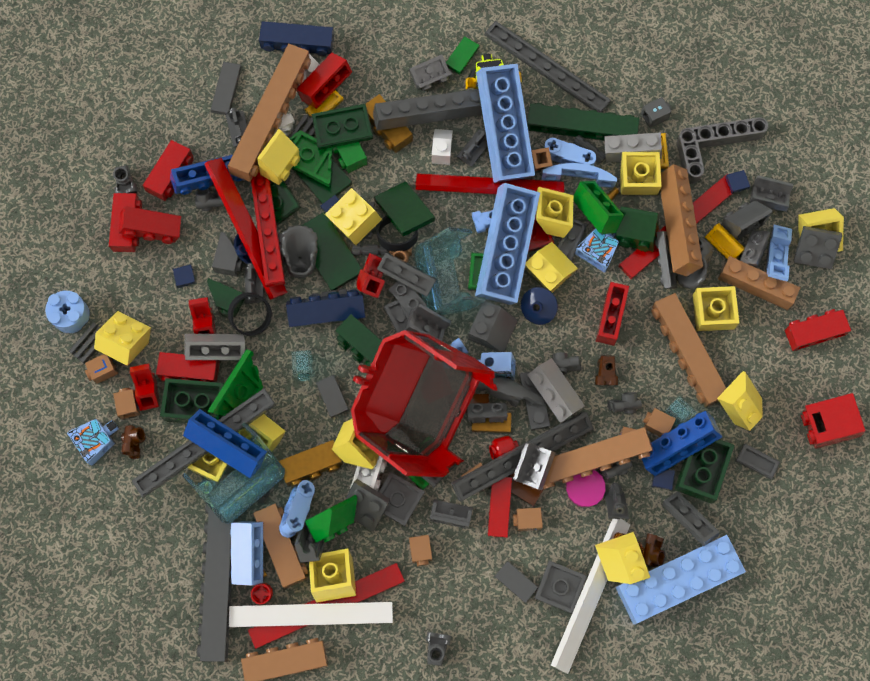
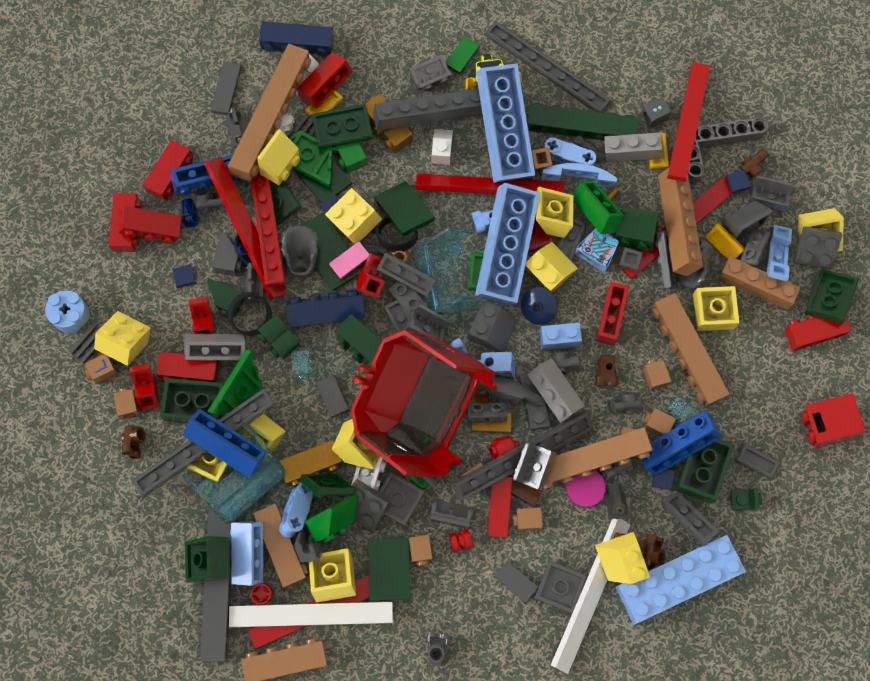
torso [67,419,119,466] -> none
dark grey plate [113,165,138,193] -> none
dark grey hinge [457,129,488,167] -> none
light yellow slope [620,152,661,195] -> none
light yellow slope [717,371,763,431] -> none
none -> clear blue cone [181,198,200,227]
none -> dark green slope [185,536,231,583]
none -> dark green brick [257,315,300,359]
none -> dark green plate [300,474,355,498]
none -> bright pink tile [329,241,369,279]
none -> dark green tile [368,538,410,601]
none -> red wheel [449,529,473,553]
none -> light blue brick [540,323,582,350]
none -> dark grey tile [618,247,642,272]
none -> medium nougat brick [642,359,671,391]
none -> red tile [667,62,710,182]
none -> dark green bracket [730,488,762,511]
none -> reddish brown plate [740,148,769,178]
none -> dark green tile [805,269,859,325]

